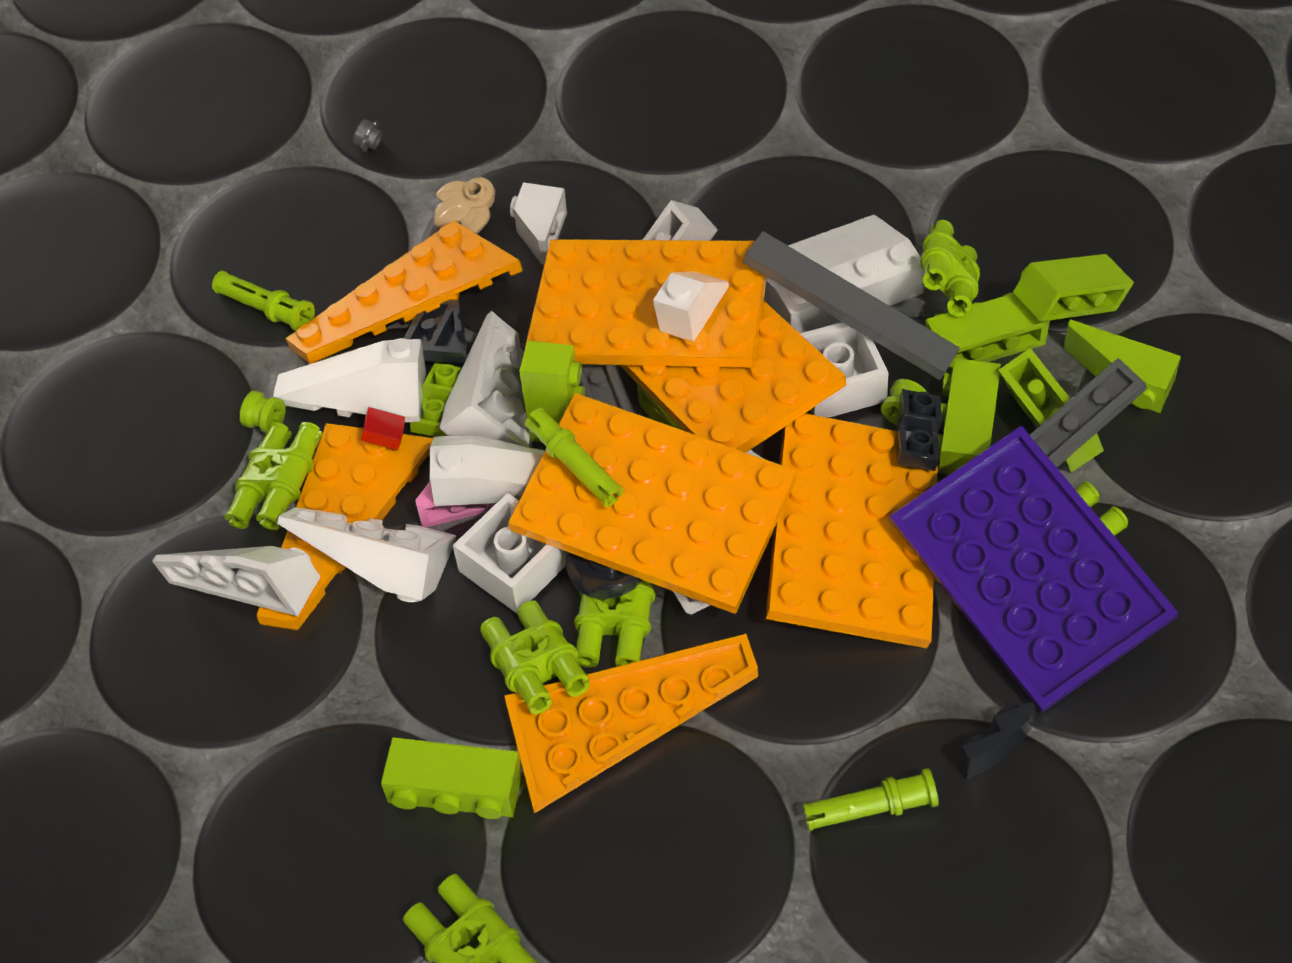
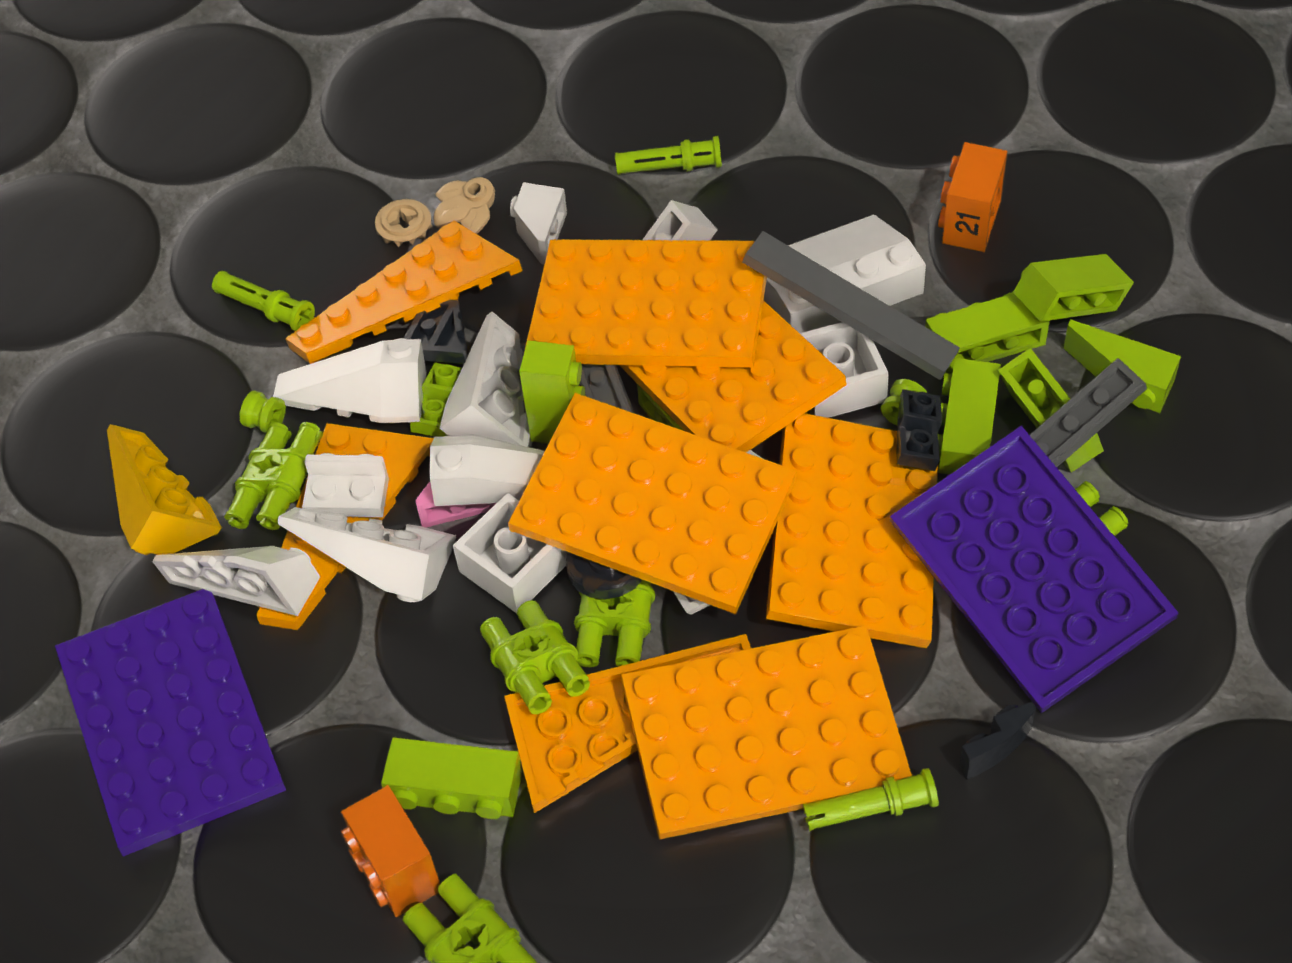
flat silver plate [353,119,383,152] -> none
red tile [361,407,405,450] -> none
lime pin [524,407,624,507] -> none
white slope [653,271,729,342] -> none
lime pin [920,220,980,317] -> none
none -> dark purple plate [55,589,286,856]
none -> yellow wedge [107,424,222,555]
none -> white bracket [302,453,389,517]
none -> orange brick [341,785,440,917]
none -> tan gear [375,199,432,247]
none -> lime pin [615,136,722,175]
none -> light orange plate [621,625,912,840]
none -> orange brick [938,142,1007,252]

